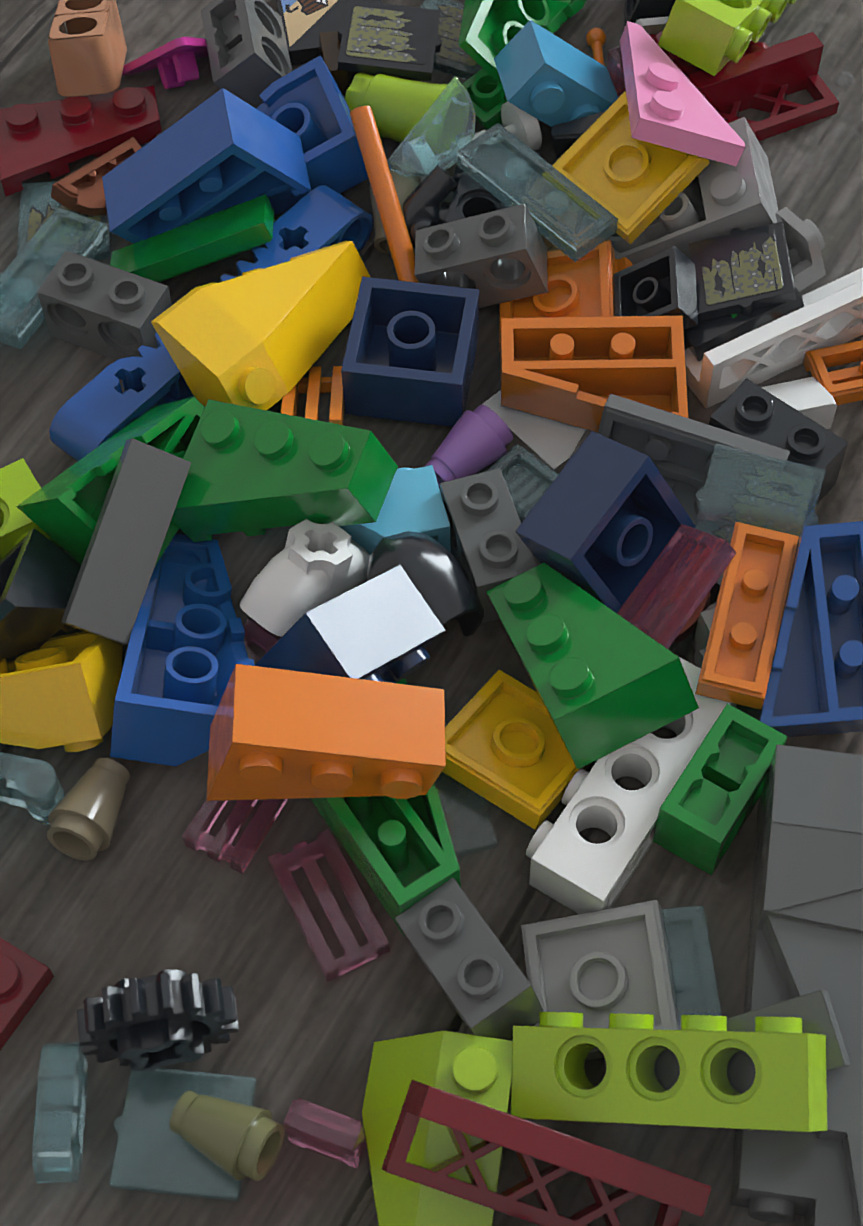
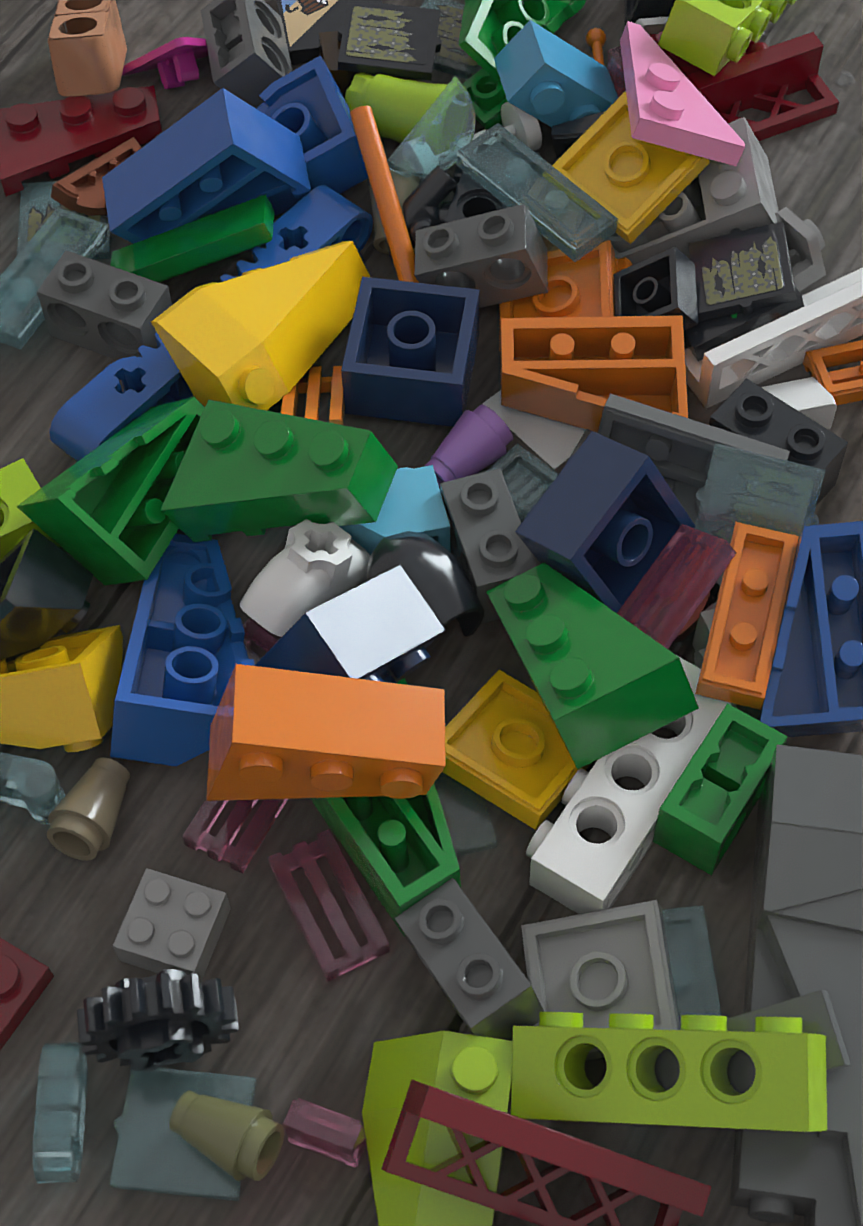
dark grey tile [61,438,192,645] -> none
none -> light grey piece [113,868,231,982]

